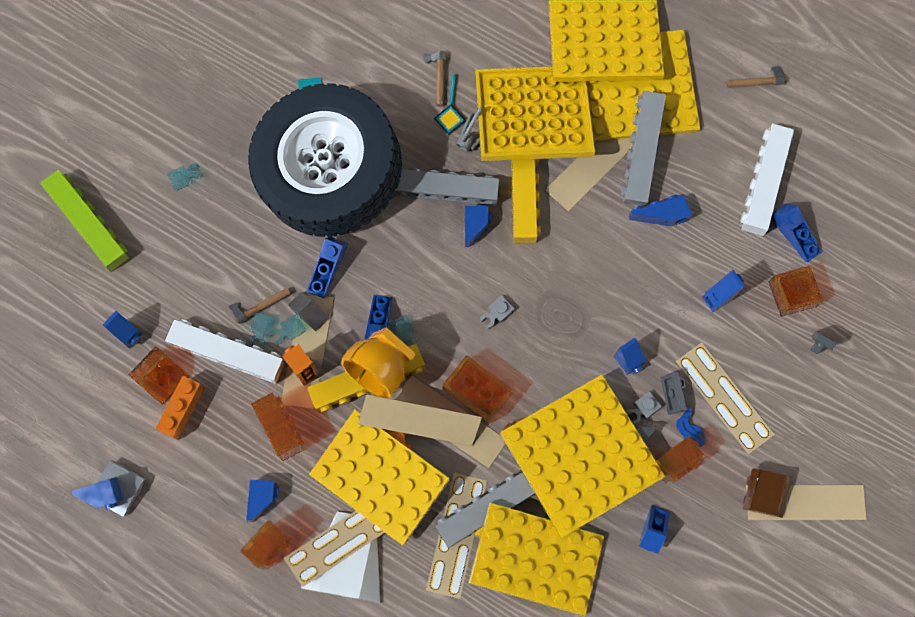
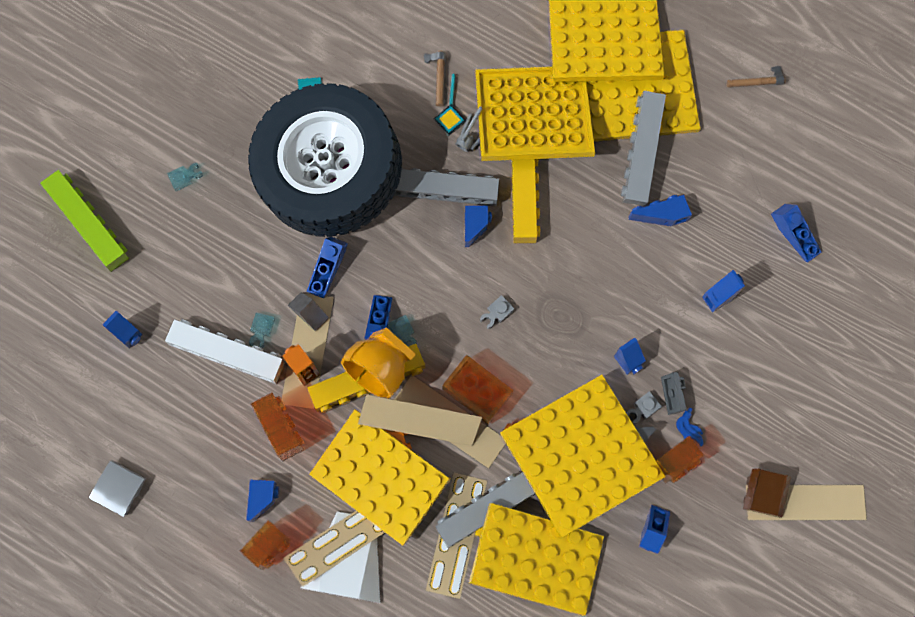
slope [72,477,124,510] -> none
clear orange slope [128,346,189,405] -> none
orange brick [155,376,204,440] -> none
medium nougat piece [229,288,290,324] -> none
clear light blue plate [270,314,307,345] -> none
tan sticker [545,138,633,211] -> none
sticker [676,342,775,454] -> none
white brick [740,123,794,236] -> none
clear orange brick [768,266,823,317] -> none
dark grey hinge [810,332,836,355] -> none

